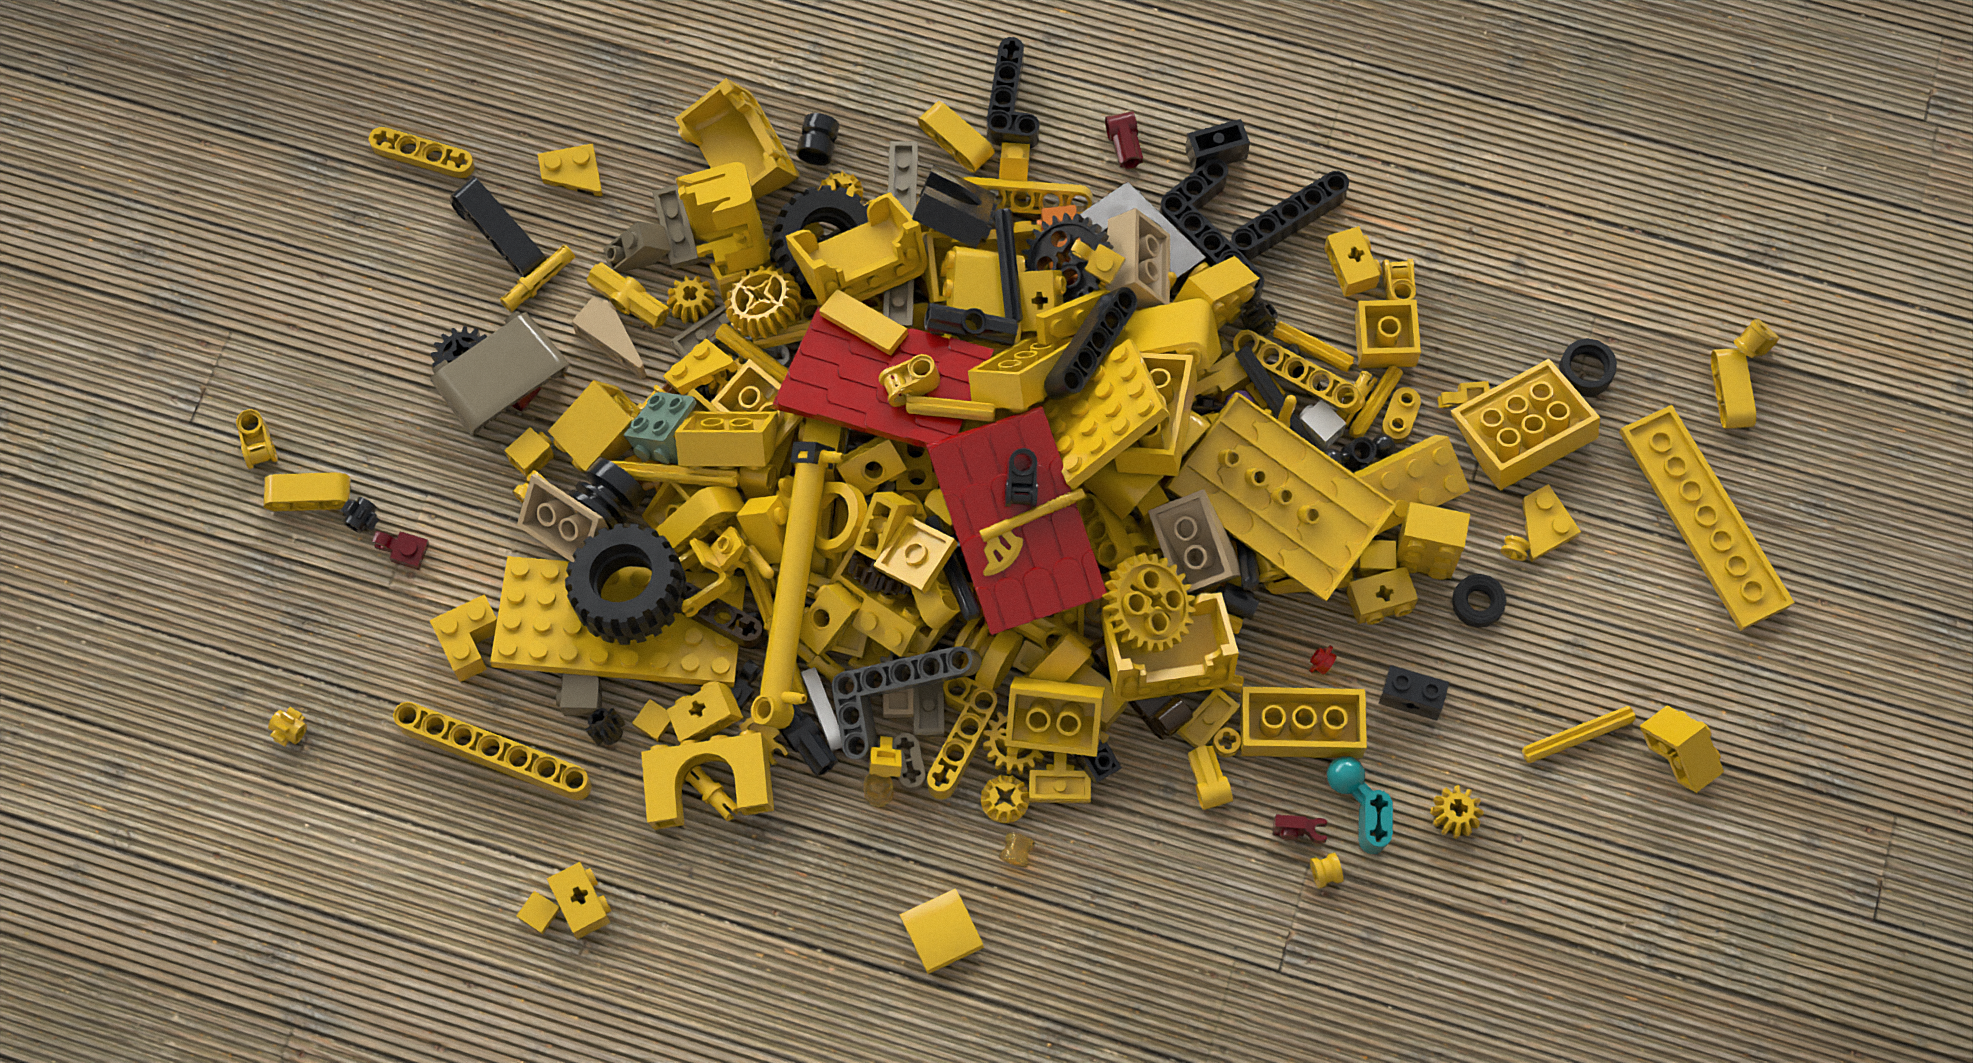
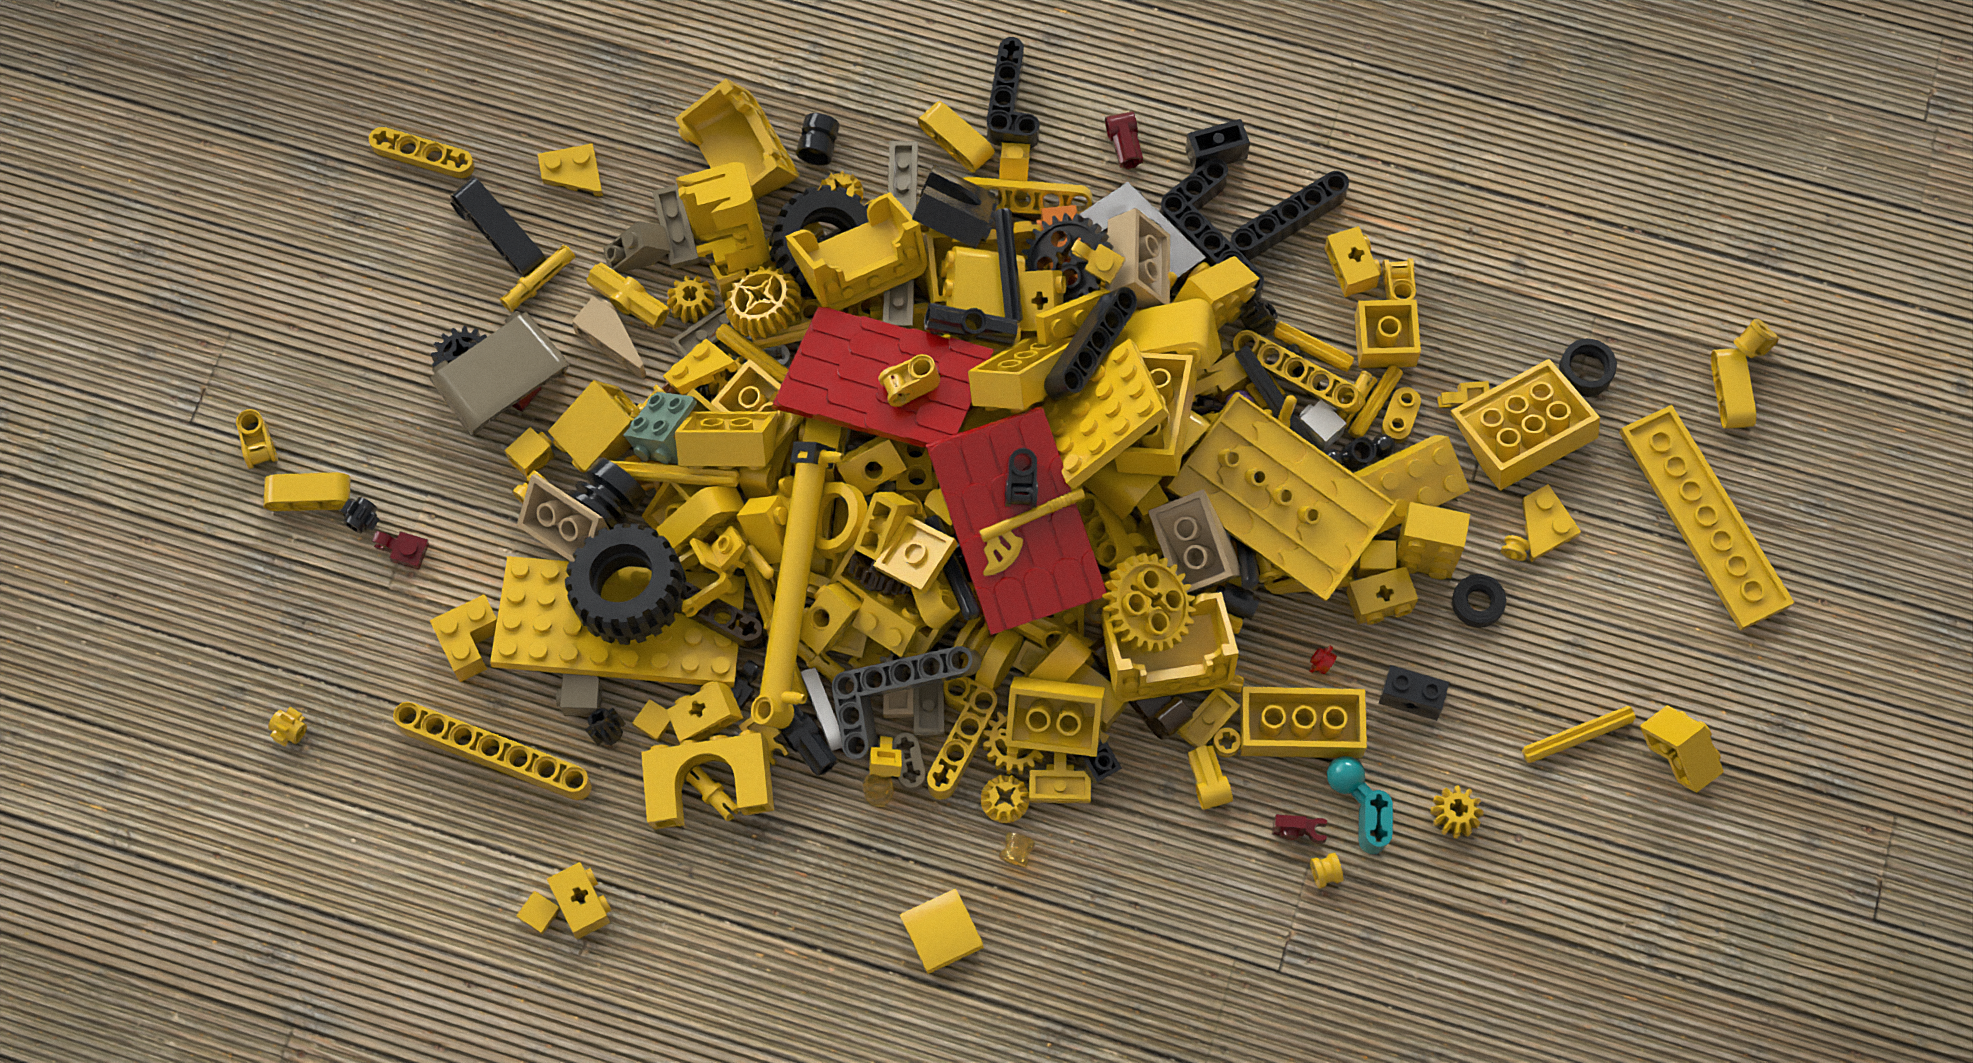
yellow tile [819,289,909,356] -> none
yellow axle [906,395,996,421] -> none

